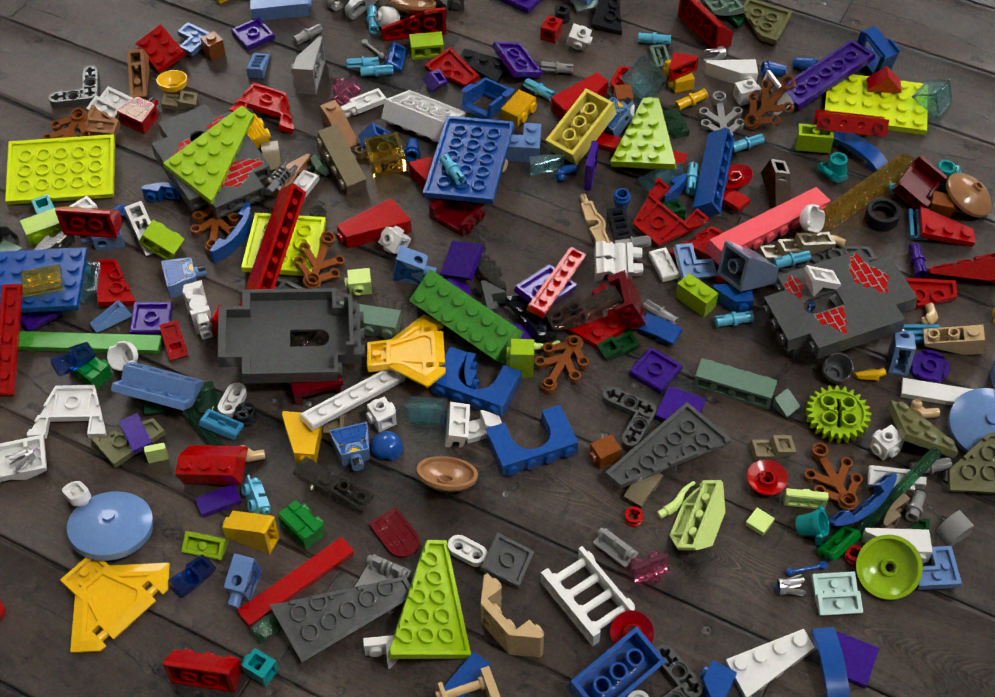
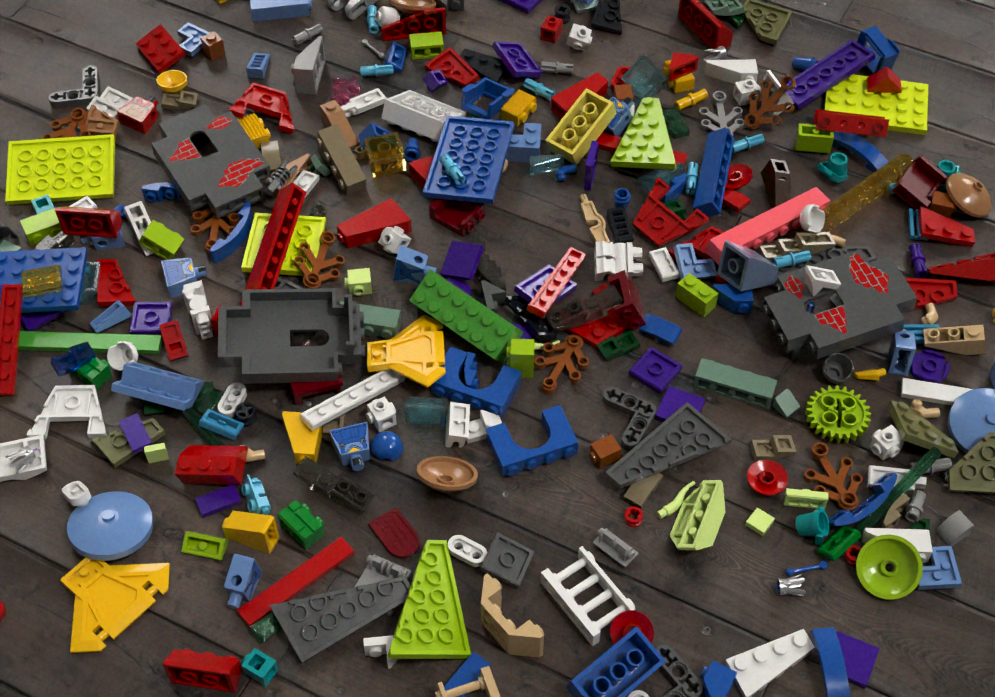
medium nougat slope [127,49,150,98] -> none
lime wing [163,106,254,205] -> none
clear blue slope [168,554,216,598] -> none
dark purple tile [231,17,276,51] -> none
medium azure axle [346,56,379,68] -> none
light grey axle [614,236,651,248] -> none
clear pink hips [630,550,670,584] -> none
medium azure pin [638,32,671,45] -> none
light grey axle [642,300,679,325] -> none
sand green tile [649,44,670,72] -> none
medium azure pin [714,310,754,328] -> none
blue cone [760,60,786,76] -> none
light aqua slope [811,571,863,616] -> none
black tyre [864,198,901,232] -> none
clear light blue slope [912,80,953,119] -> none

